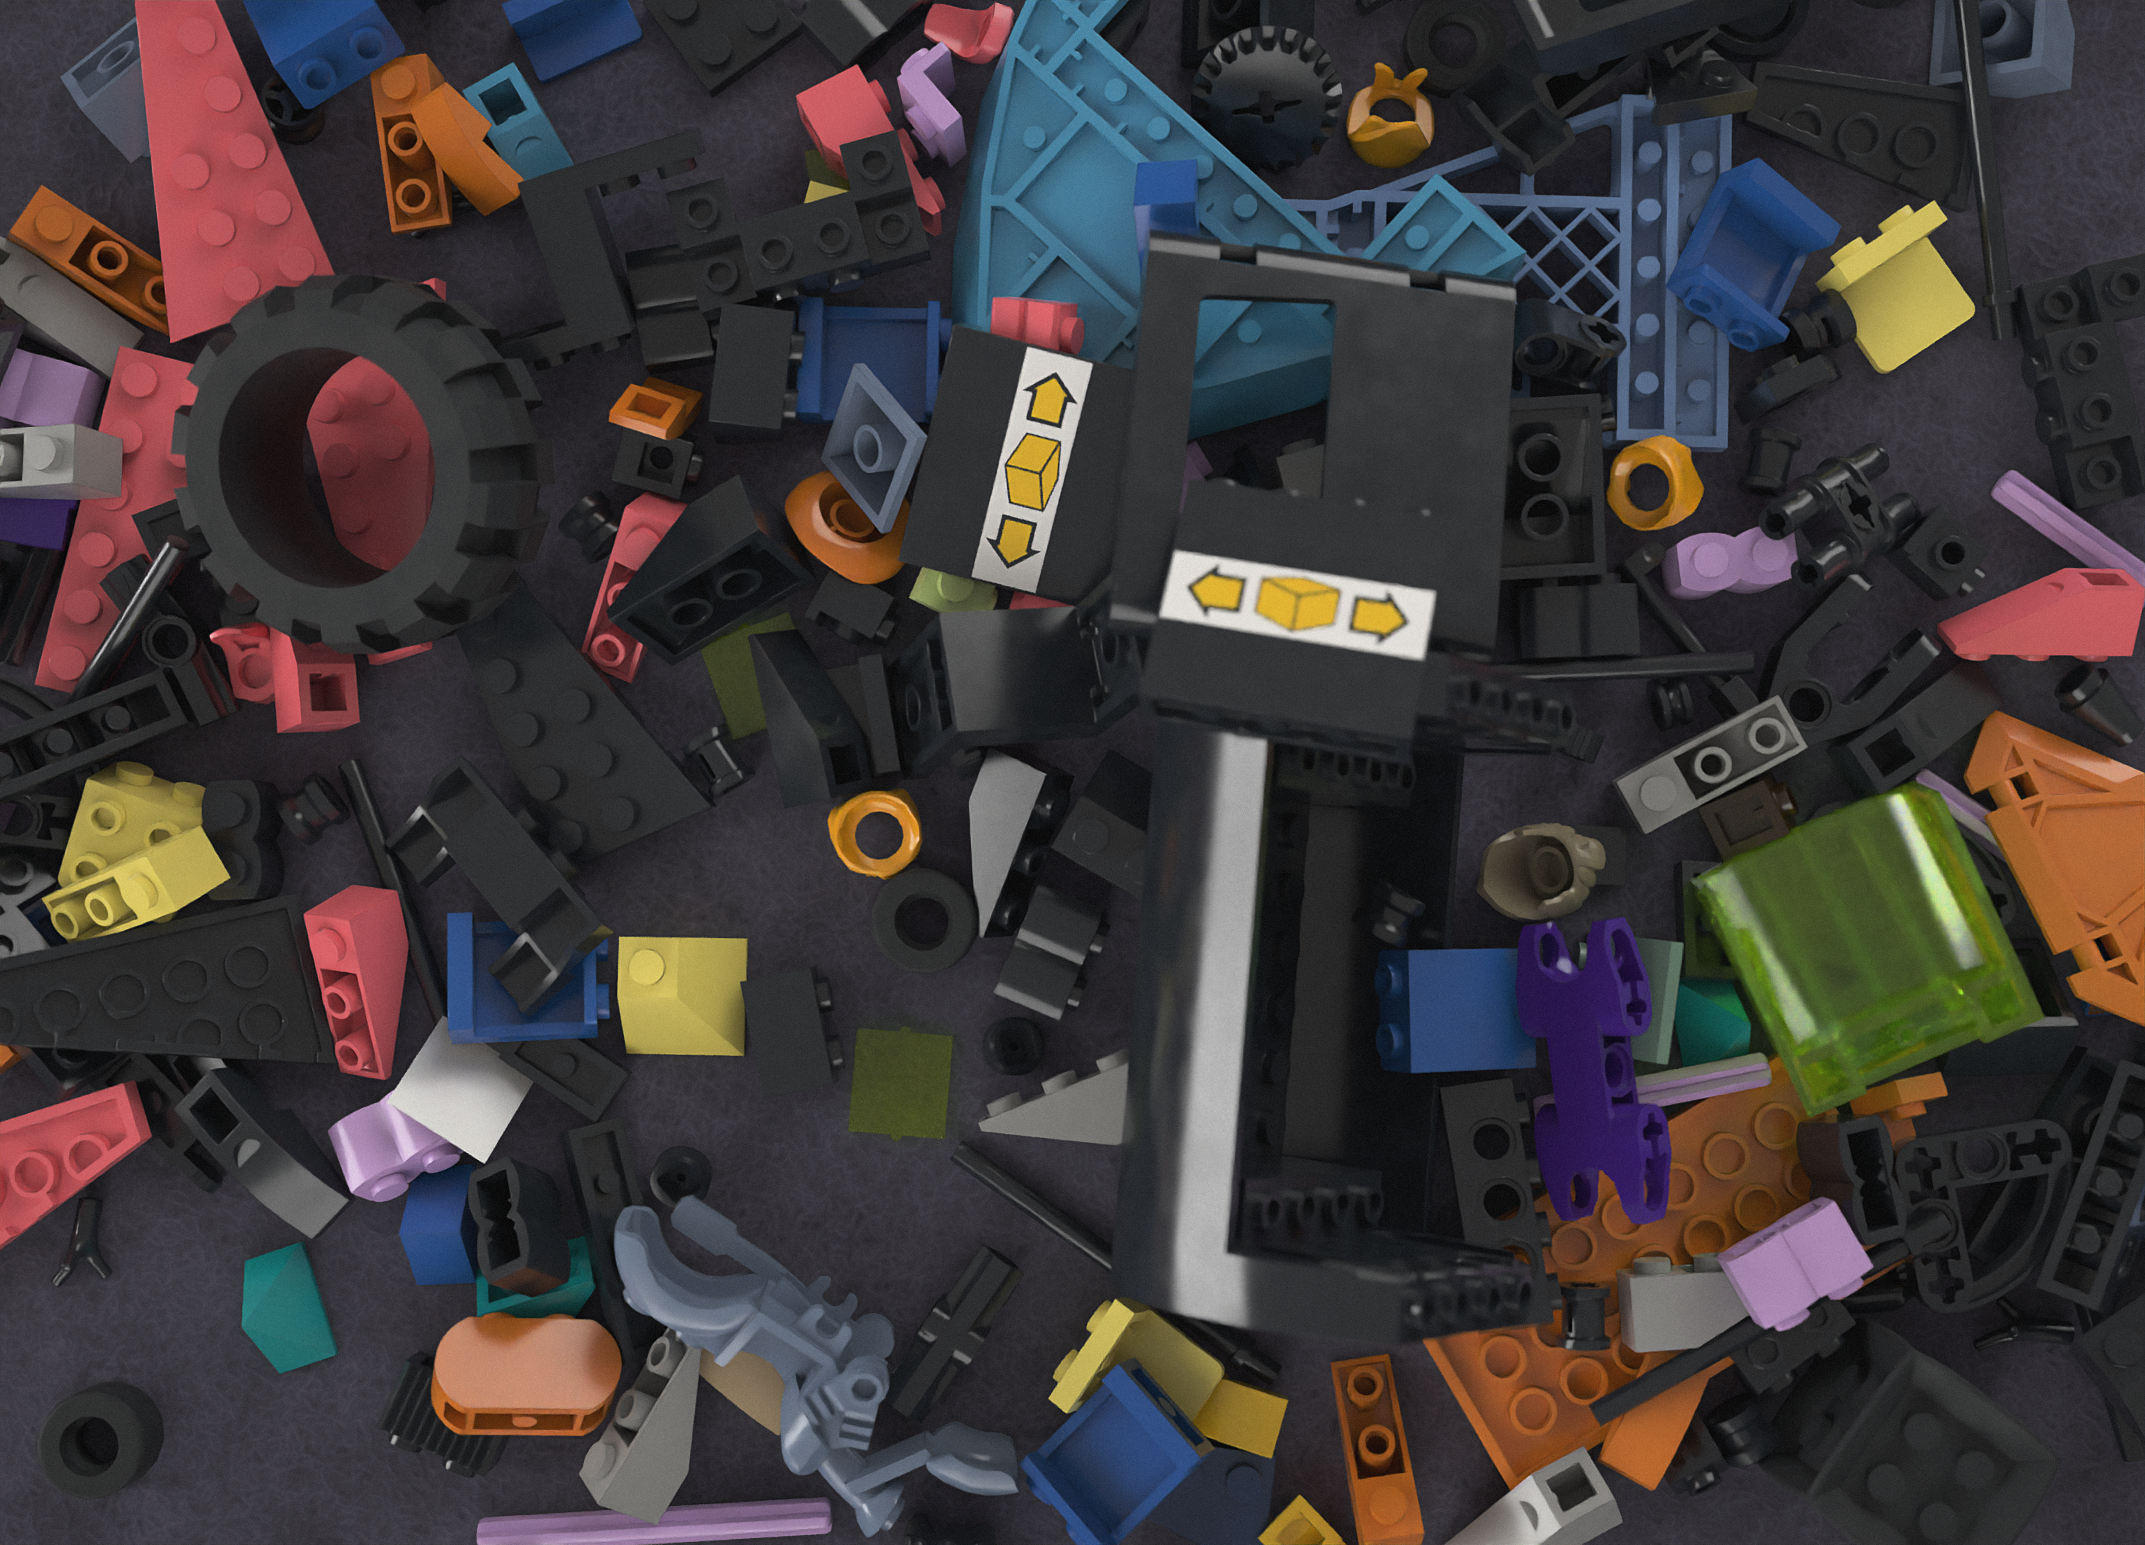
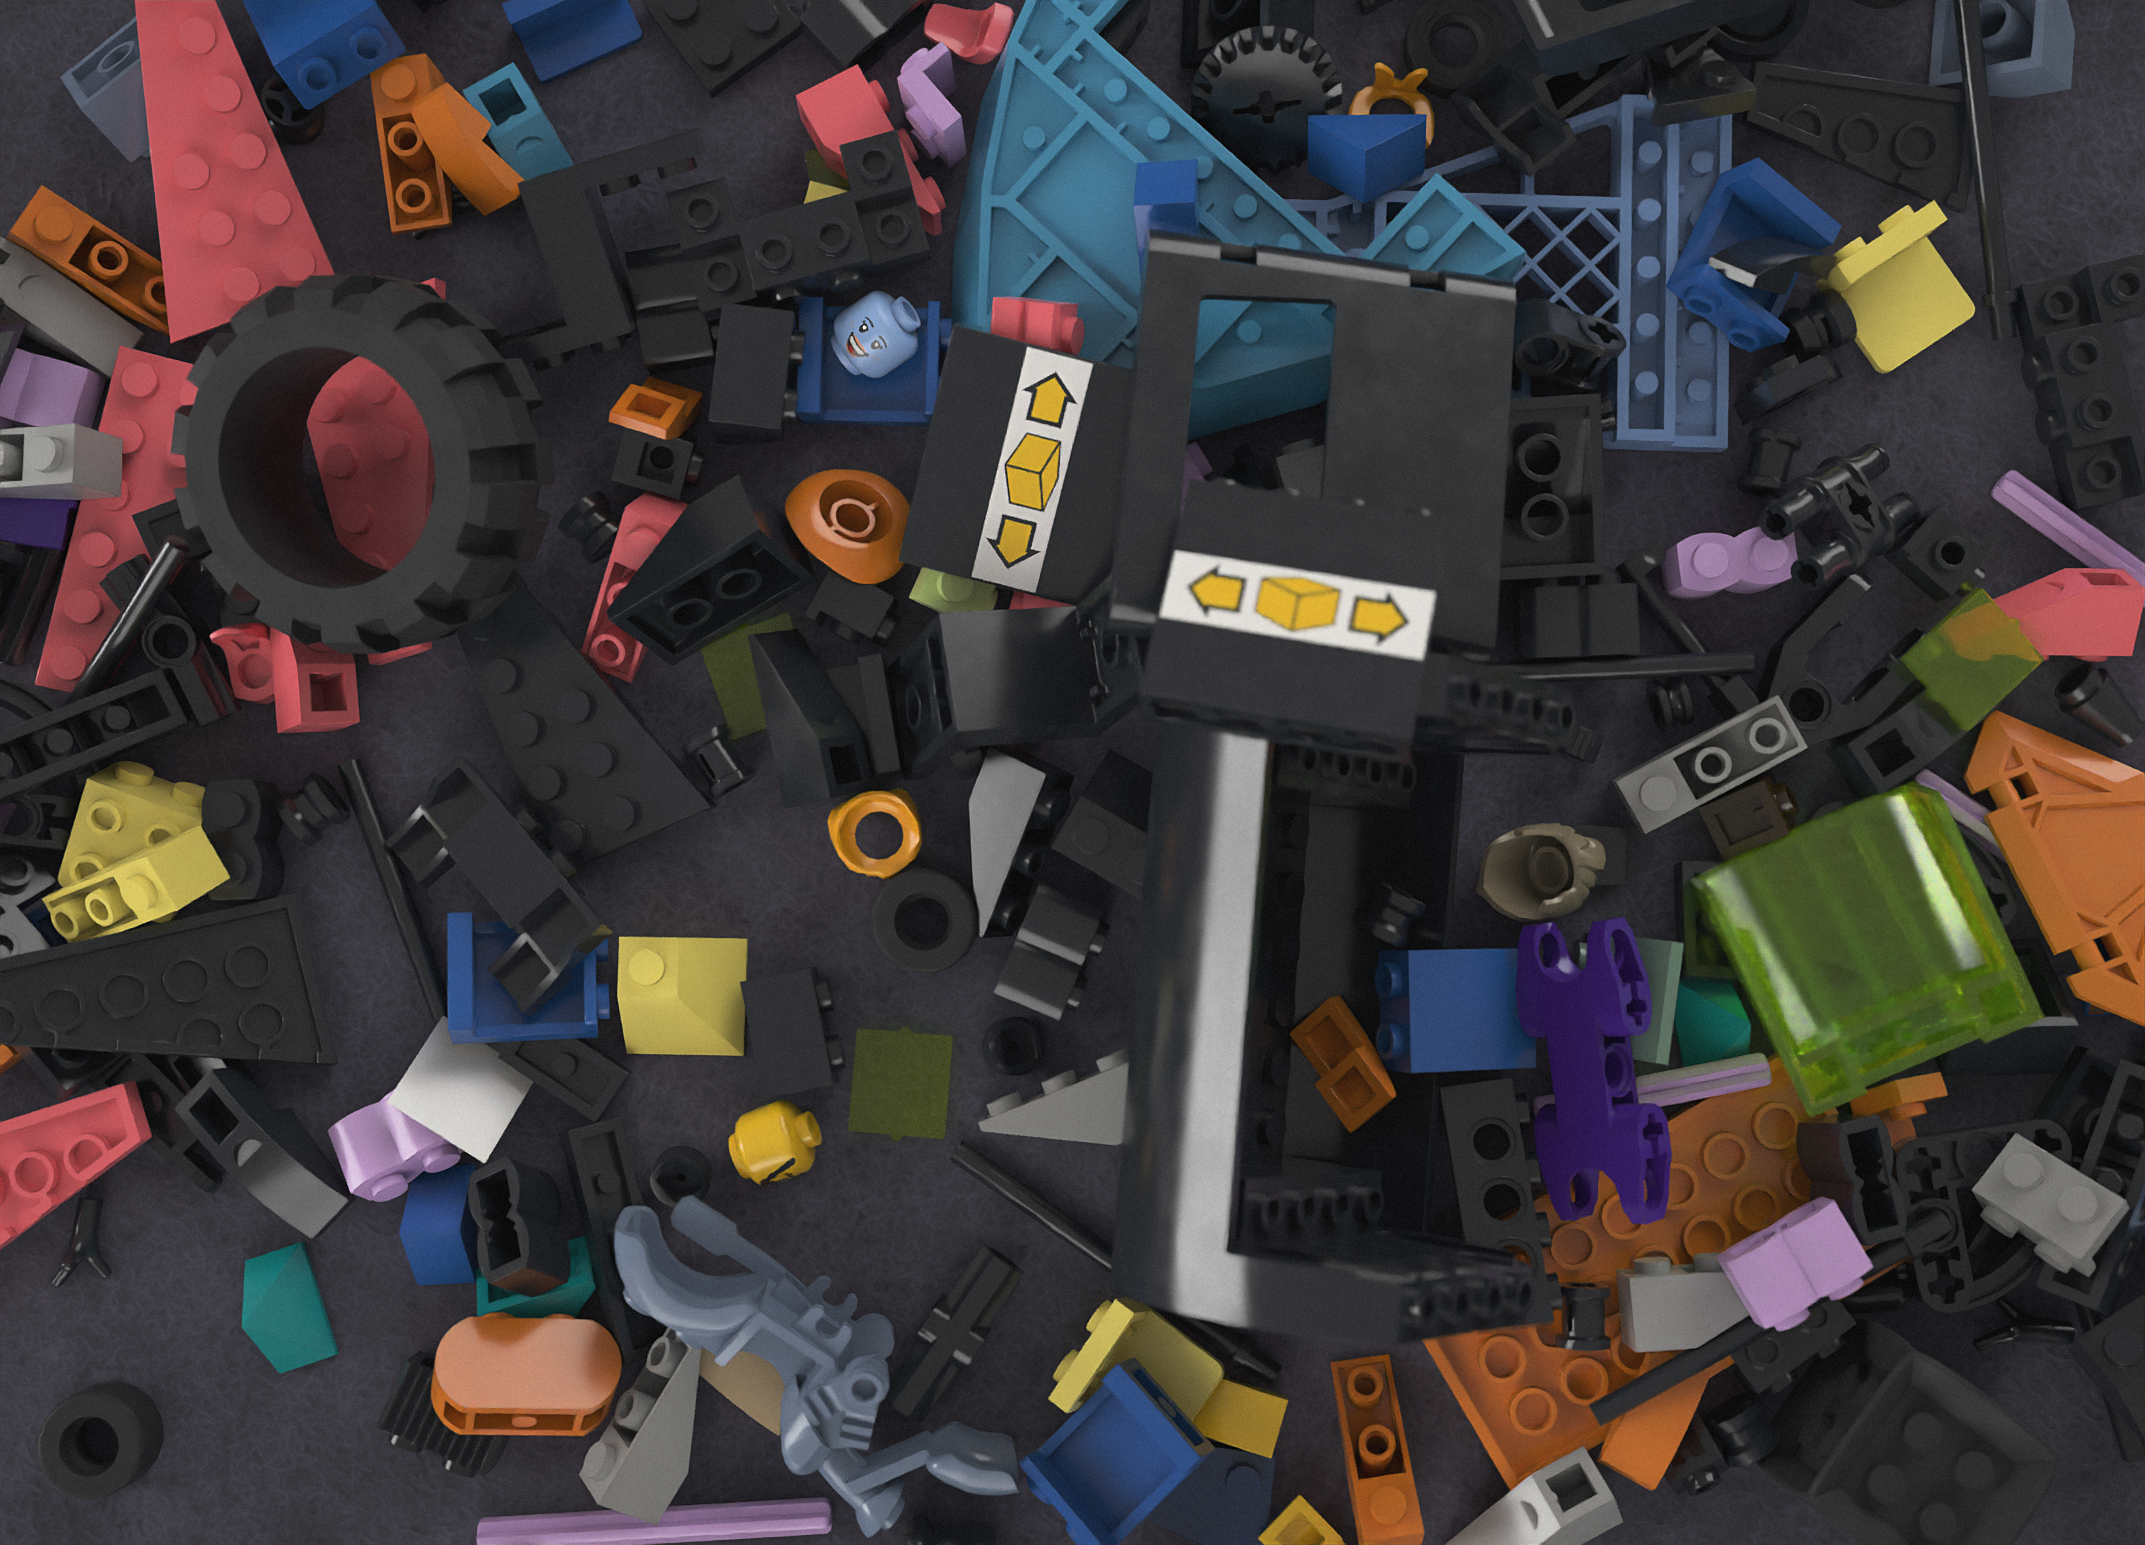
coral slope [303,885,409,1080] -> none
sand blue slope [821,363,927,533] -> none
light orange piece [1606,435,1704,531] -> none
none -> yellow head [729,1100,822,1186]
none -> light blue head [831,290,921,378]
none -> orange slope [1289,995,1397,1133]
none -> blue slope [1308,114,1426,204]
none -> black slope [1708,237,1837,295]
none -> clear neon green piece [1901,587,2045,731]
none -> light grey bracket [1972,1133,2129,1277]

